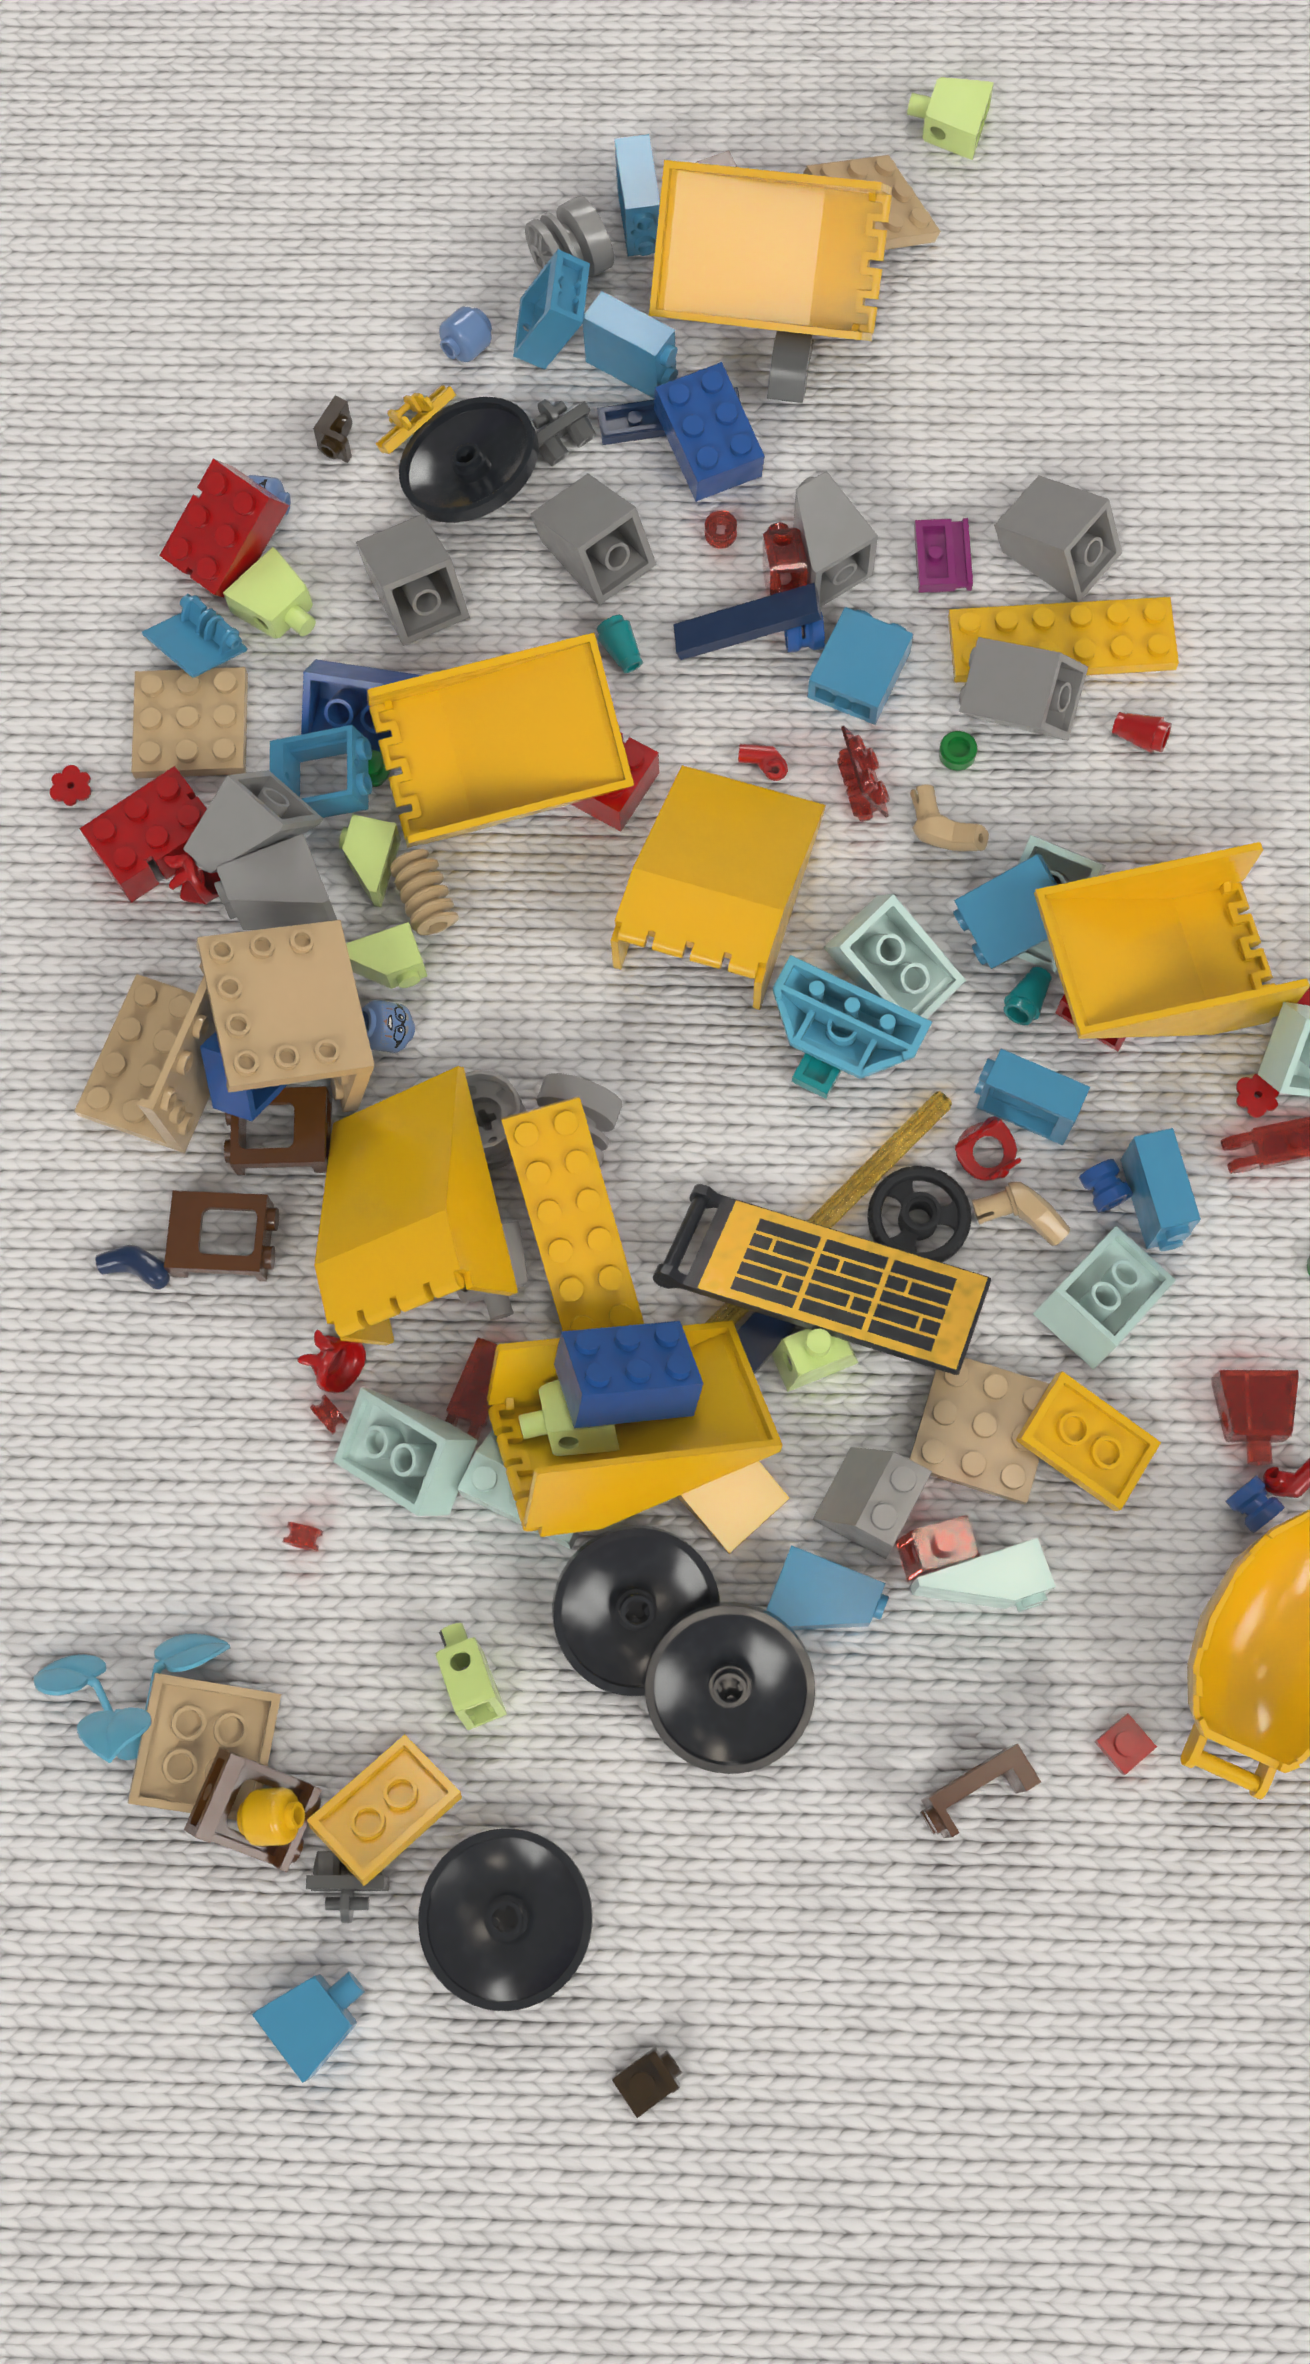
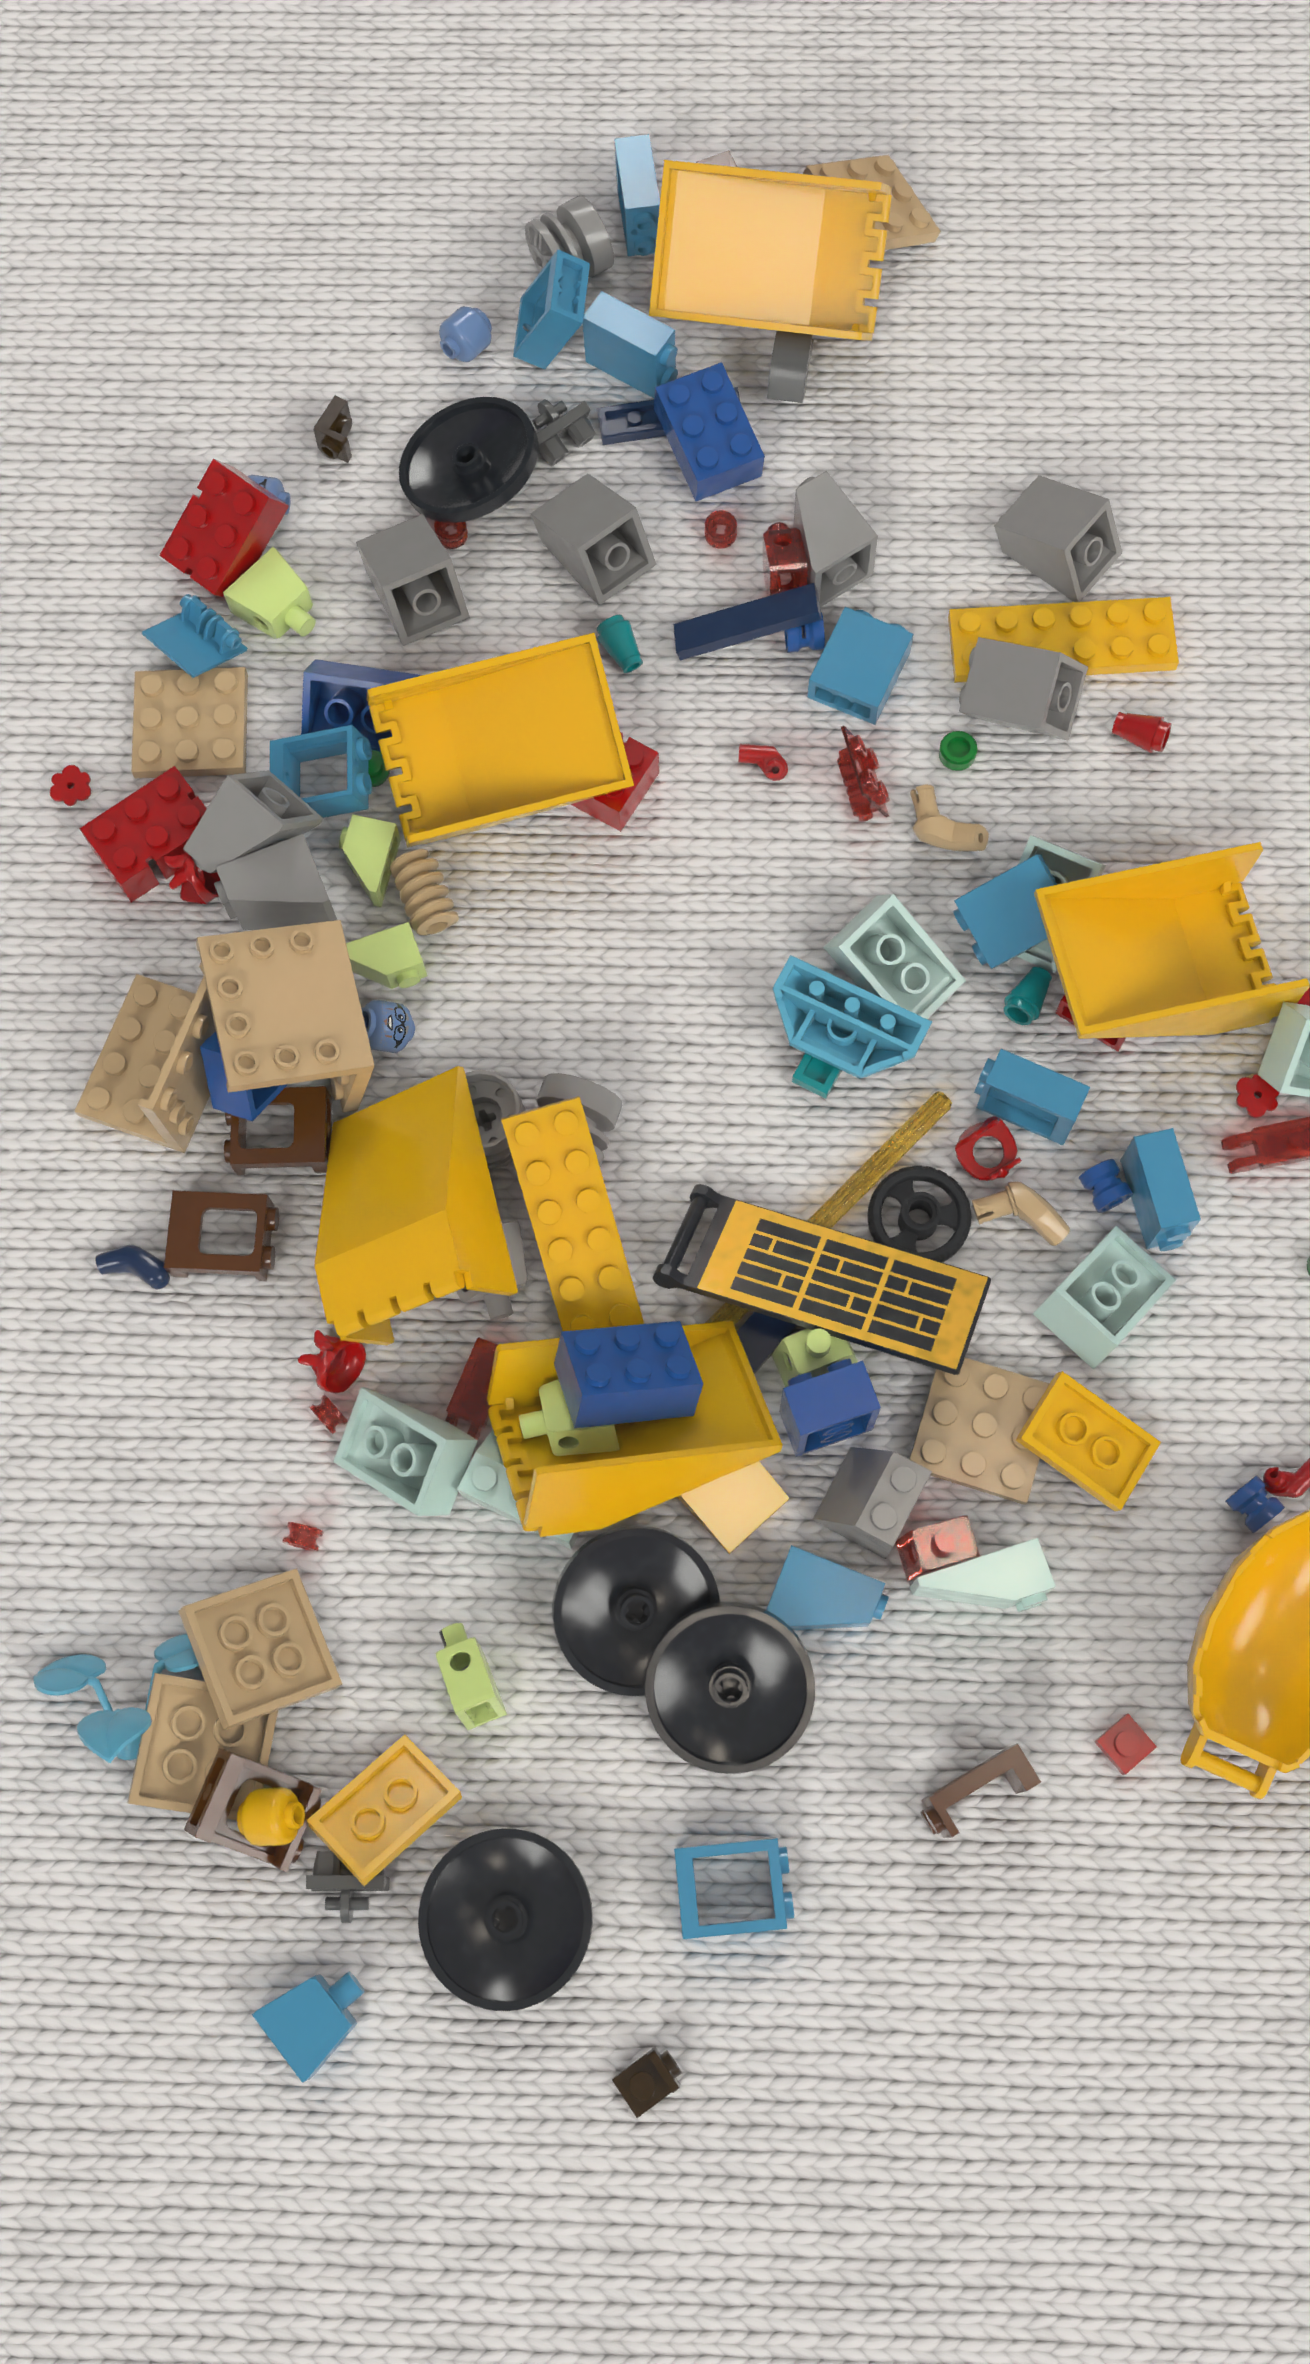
yellow piece [375,385,456,454] -> none
yellow windscreen [610,765,826,1010] -> none
yellowish green torso [907,77,994,160] -> none
magenta plate [914,518,973,593] -> none
clear red torso [1211,1370,1299,1465] -> none
none -> tan plate [179,1568,342,1730]
none -> clear red bush [434,521,468,549]
none -> dark azure window [674,1838,794,1939]
none -> blue brick [779,1359,881,1457]

